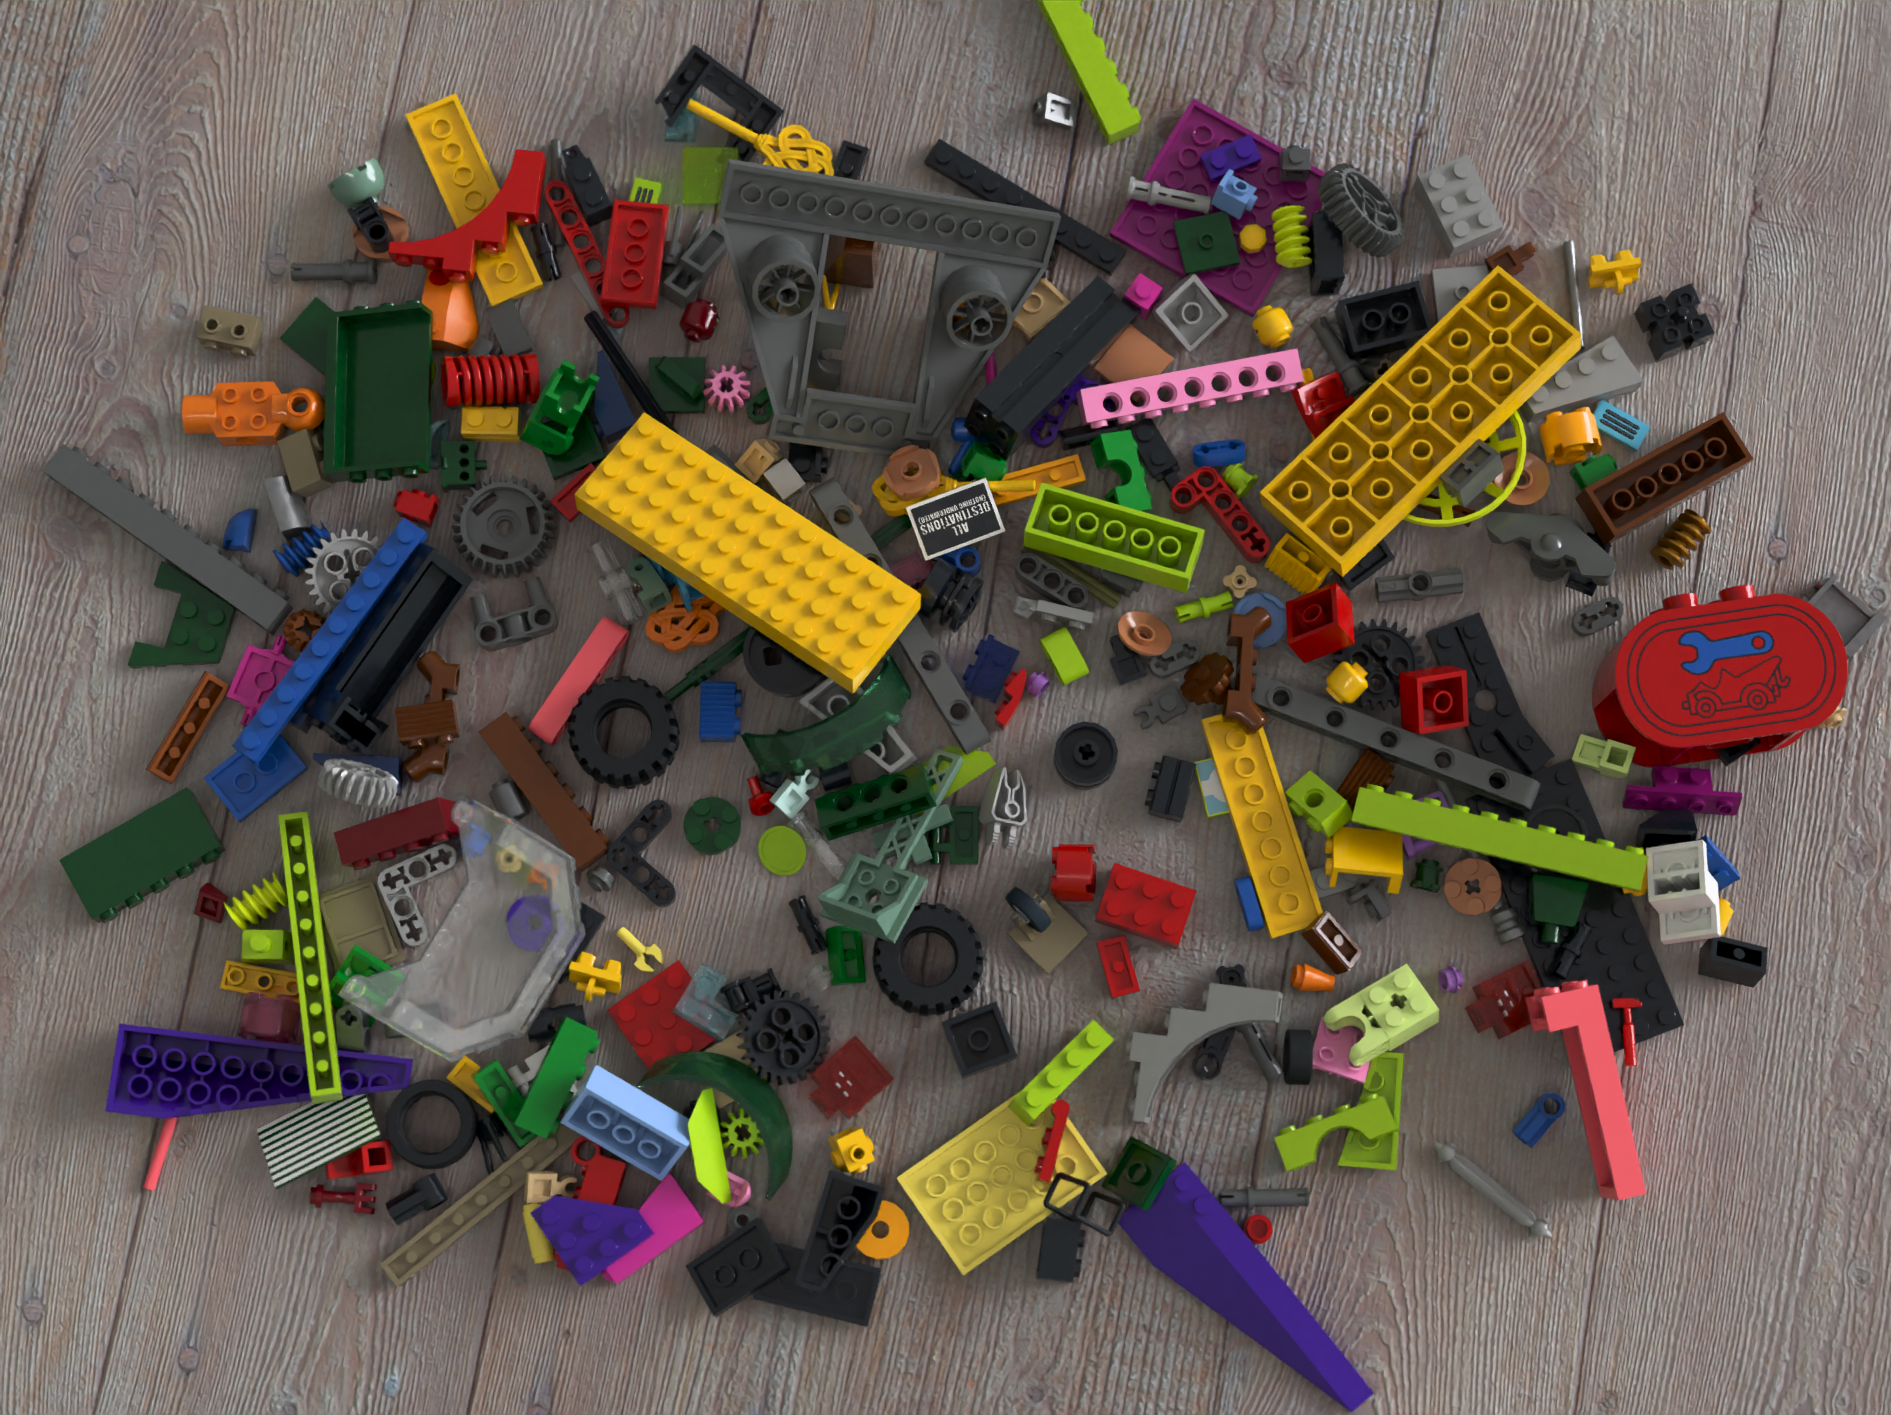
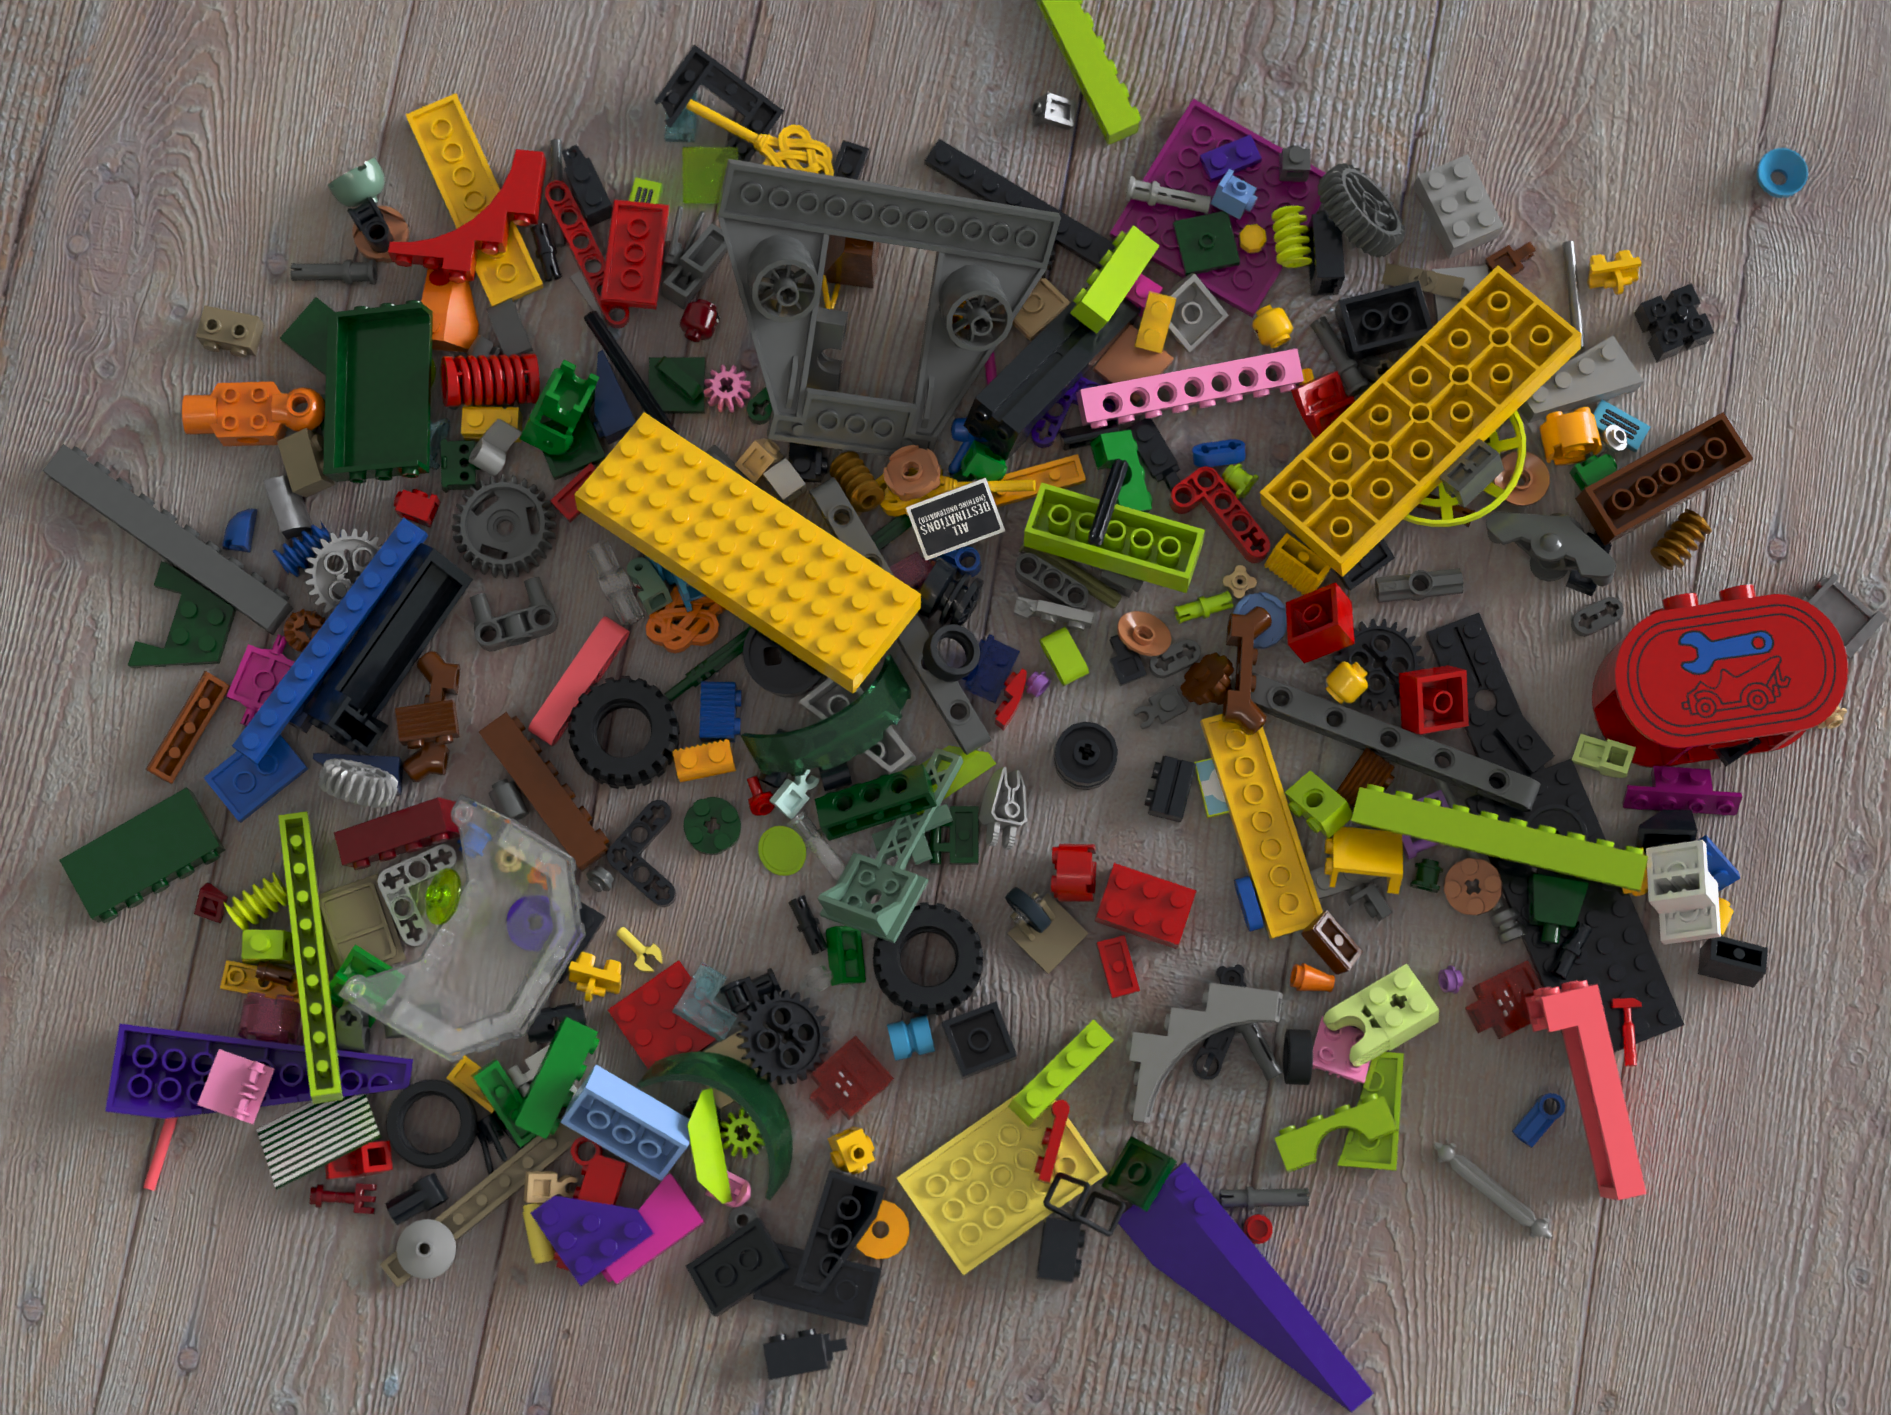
none -> bright pink hinge [197,1049,275,1124]
none -> reddish brown pin [255,960,295,987]
none -> light grey dish [397,1219,456,1279]
none -> clear neon green dish [425,868,461,925]
none -> light grey panel [469,419,522,476]
none -> light orange brick [673,739,736,782]
none -> black hinge [763,1328,848,1380]
none -> pearl gold piece [829,451,885,513]
none -> dark azure wheel [887,1015,935,1061]
none -> black tyre [922,624,980,682]
none -> lime brick [1070,225,1159,334]
none -> black axle [1087,458,1128,546]
none -> yellow plate [1134,291,1176,353]
none -> dark tan piece [1381,263,1465,299]
none -> light grey plate [1590,425,1627,458]
none -> dark azure piece [1756,148,1808,198]

